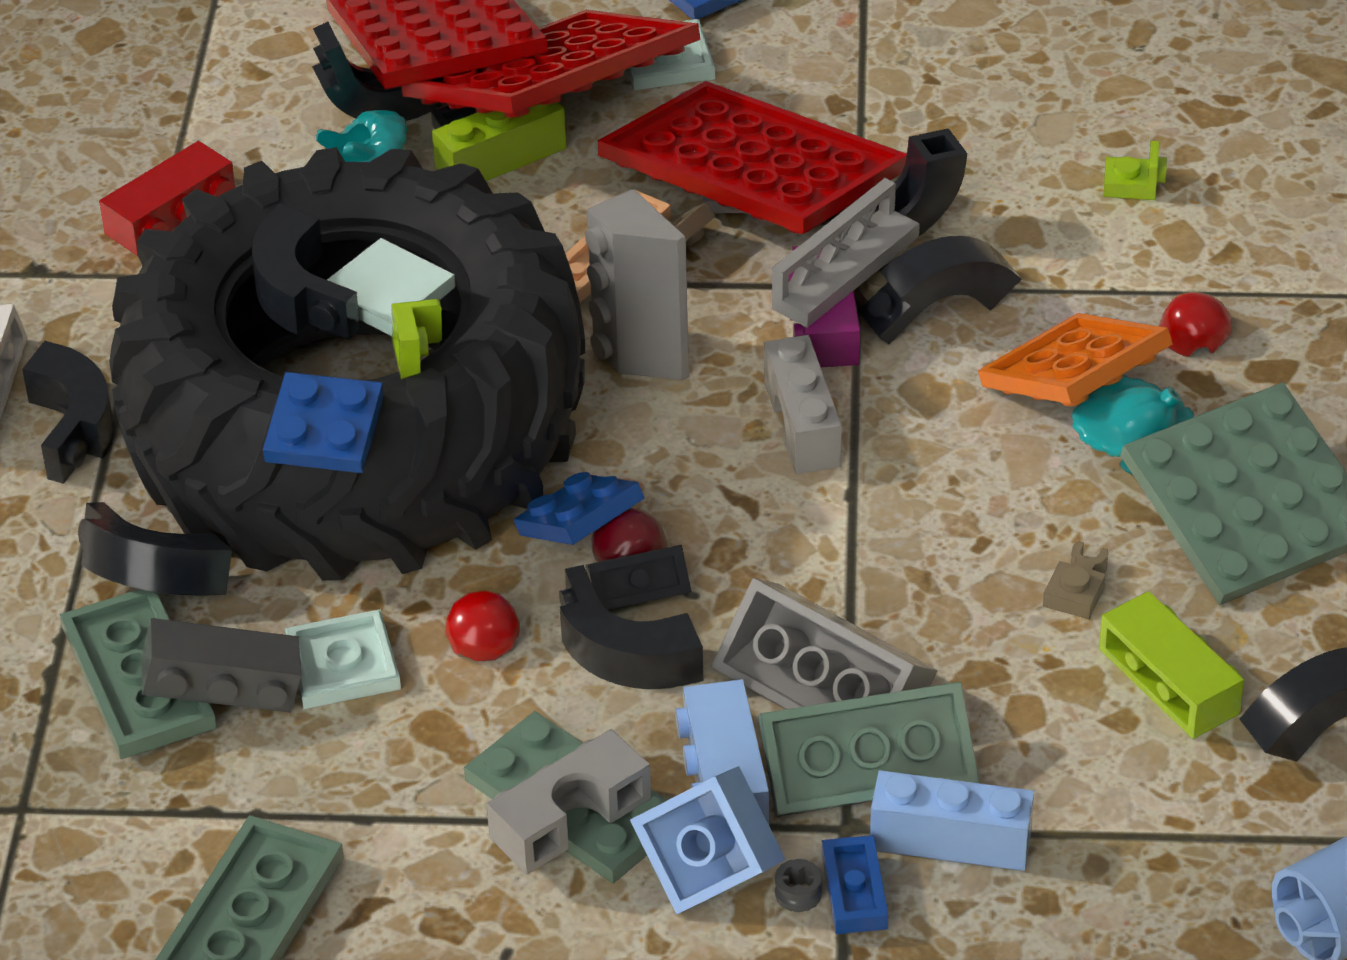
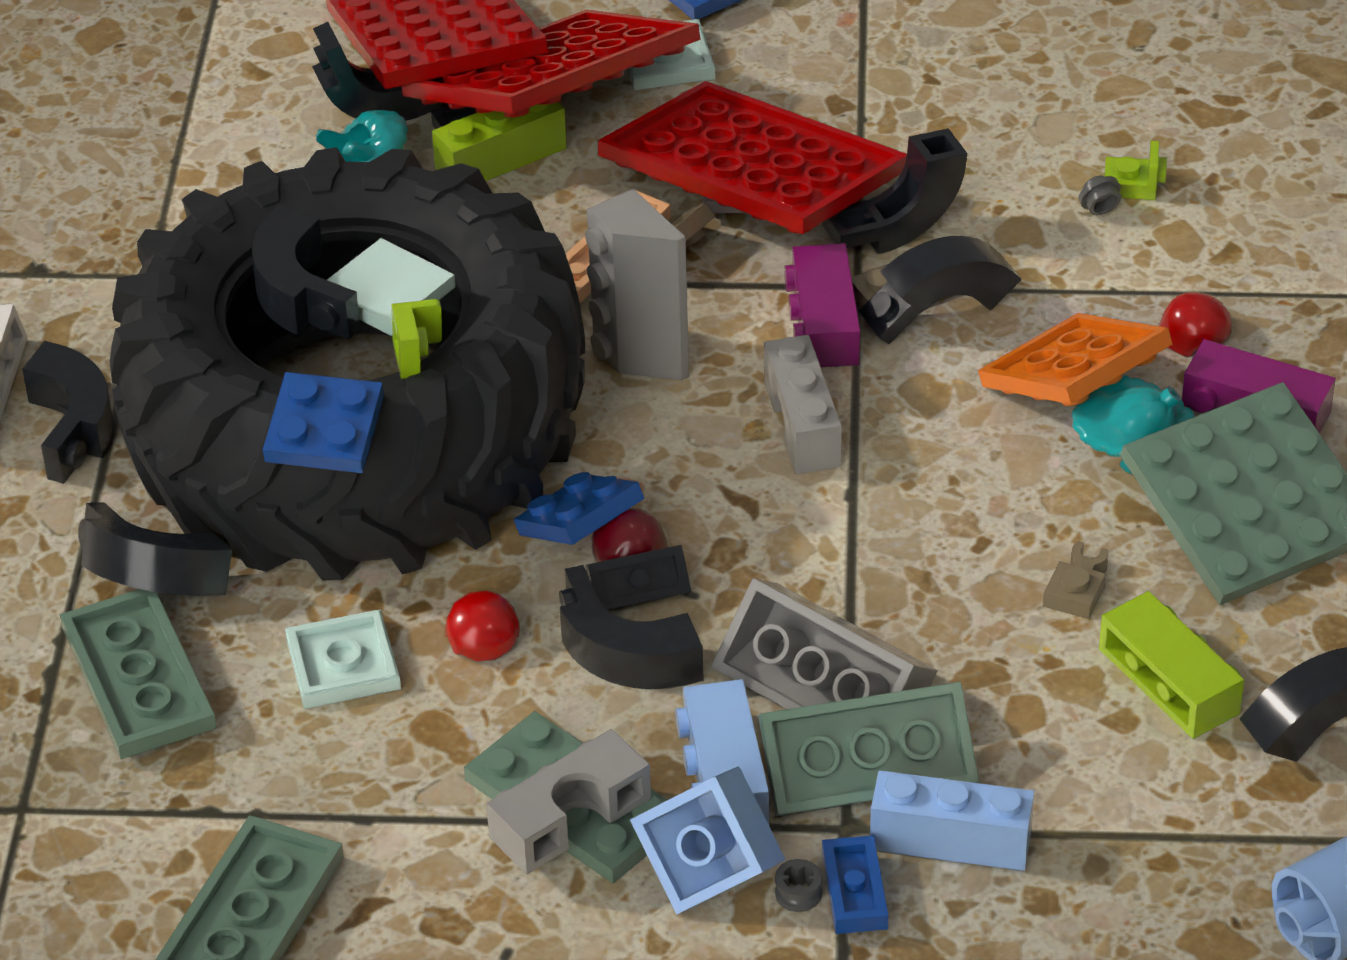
red brick [99,140,236,256] -> none
dark grey brick [141,618,301,713] -> none
light grey fence [772,178,919,328] -> none
none -> dark grey plate [1078,175,1121,215]
none -> magenta brick [1182,339,1336,434]

